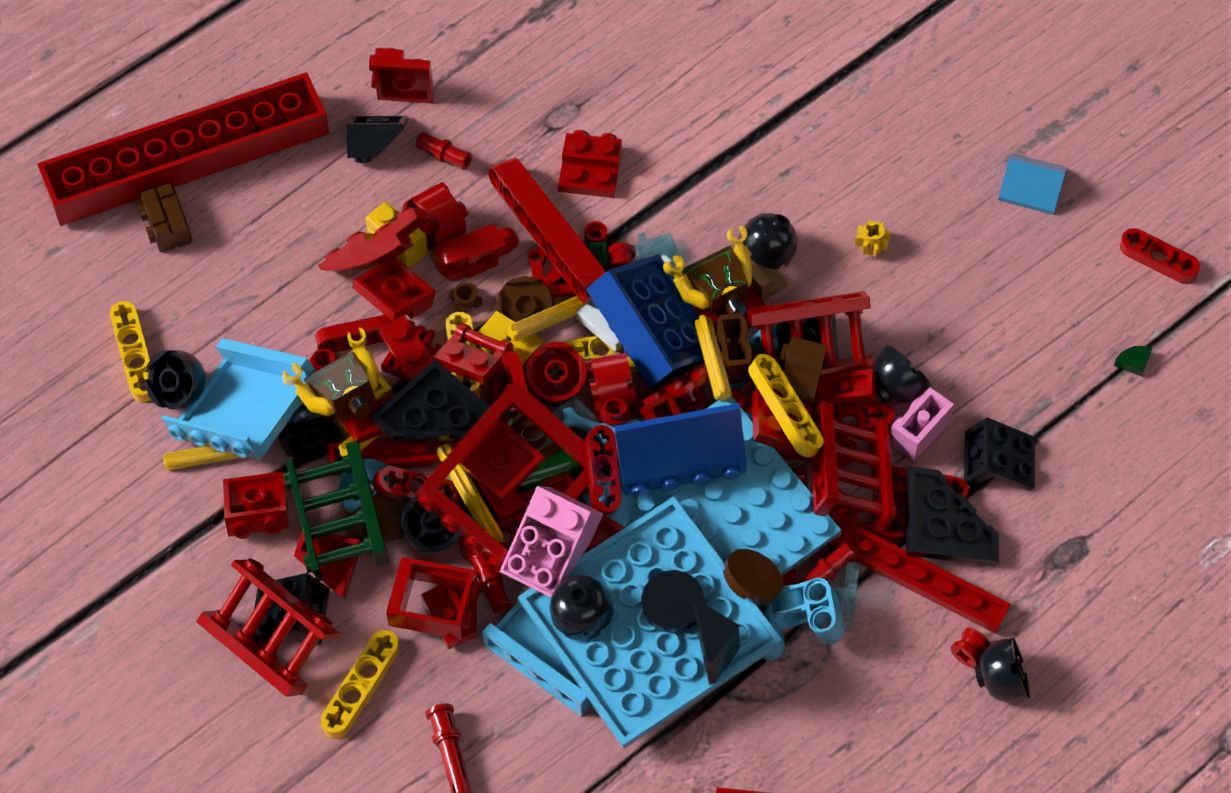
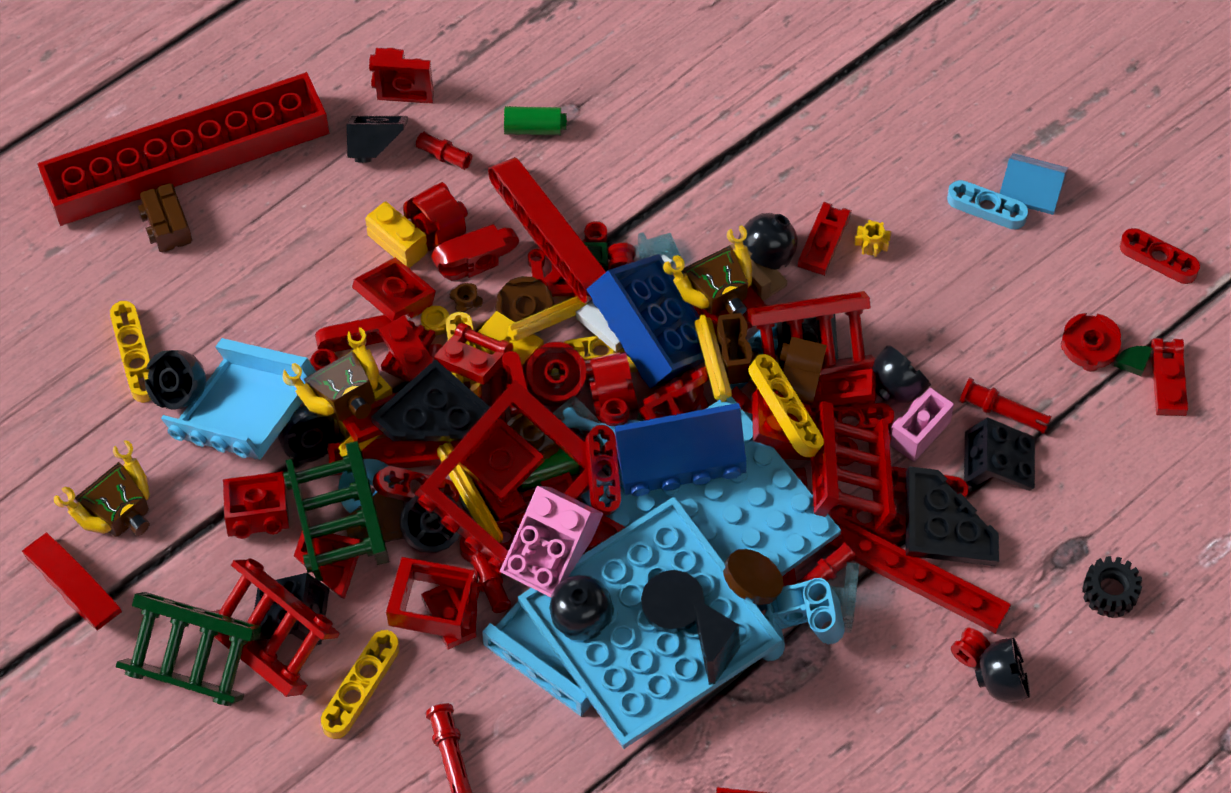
yellow axle [163,446,241,471] -> none
red slope [318,207,430,272] -> none
red plate [558,130,622,198] -> none
none -> red slope [22,532,122,631]
none -> torso [54,440,150,537]
none -> dark green fence [115,592,262,706]
none -> yellow tile [421,305,449,336]
none -> green brick [504,106,567,136]
none -> red plate [797,202,852,276]
none -> medium azure beam [947,180,1028,229]
none -> red pin [959,378,1052,434]
none -> red plate [1061,313,1121,372]
none -> black tyre [1082,556,1142,618]
none -> red plate [1151,338,1188,416]

